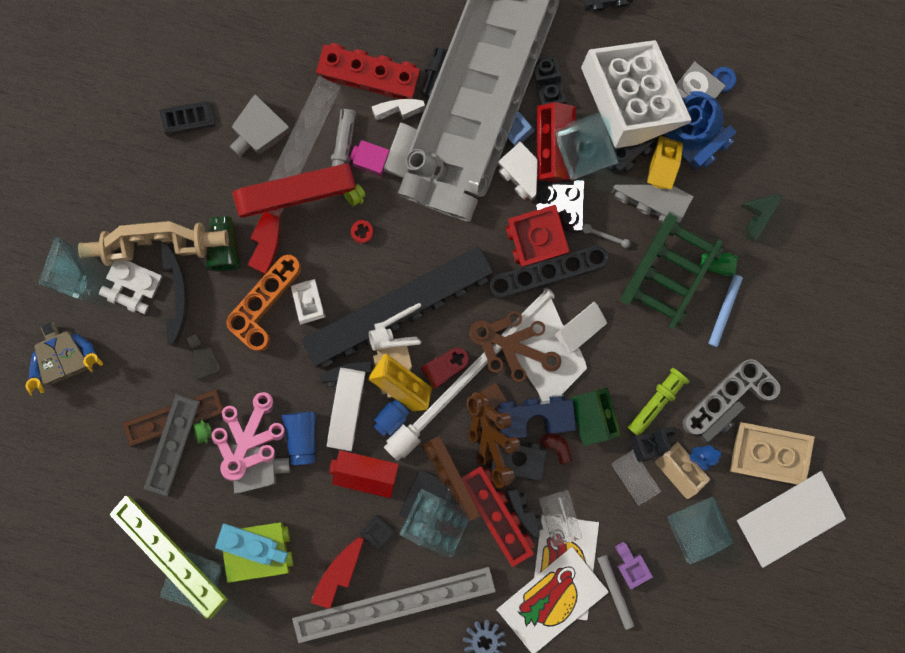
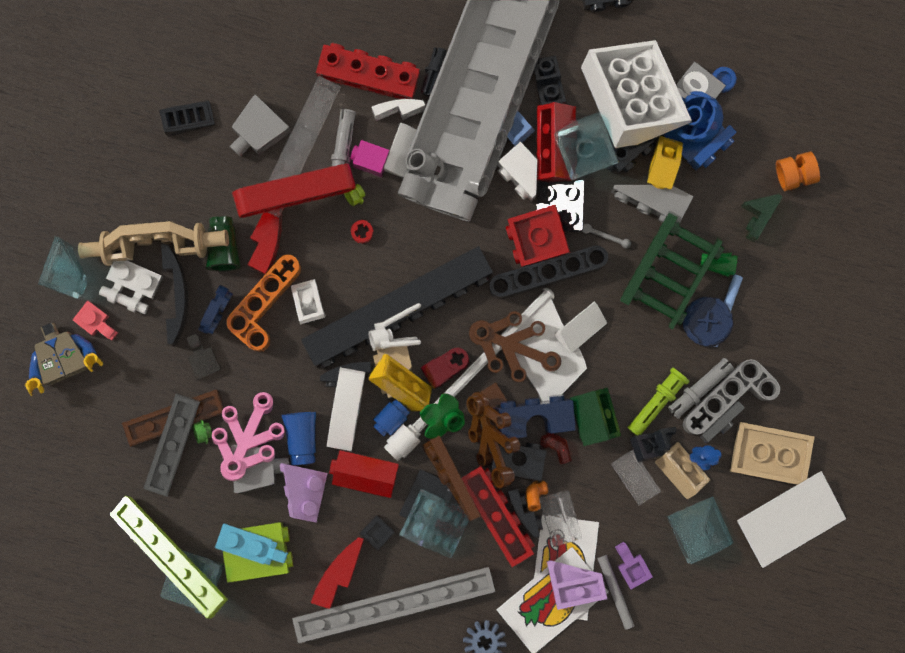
none -> coral plate [73,300,118,340]
none -> dark blue plate [198,285,233,334]
none -> lavender wing [280,463,328,522]
none -> green plate [420,393,465,439]
none -> orange arm [526,481,549,511]
none -> lavender wing [547,560,607,610]
none -> light grey pin [668,358,734,419]
none -> dark blue tile [683,297,733,347]
none -> orange wheel [776,151,820,191]

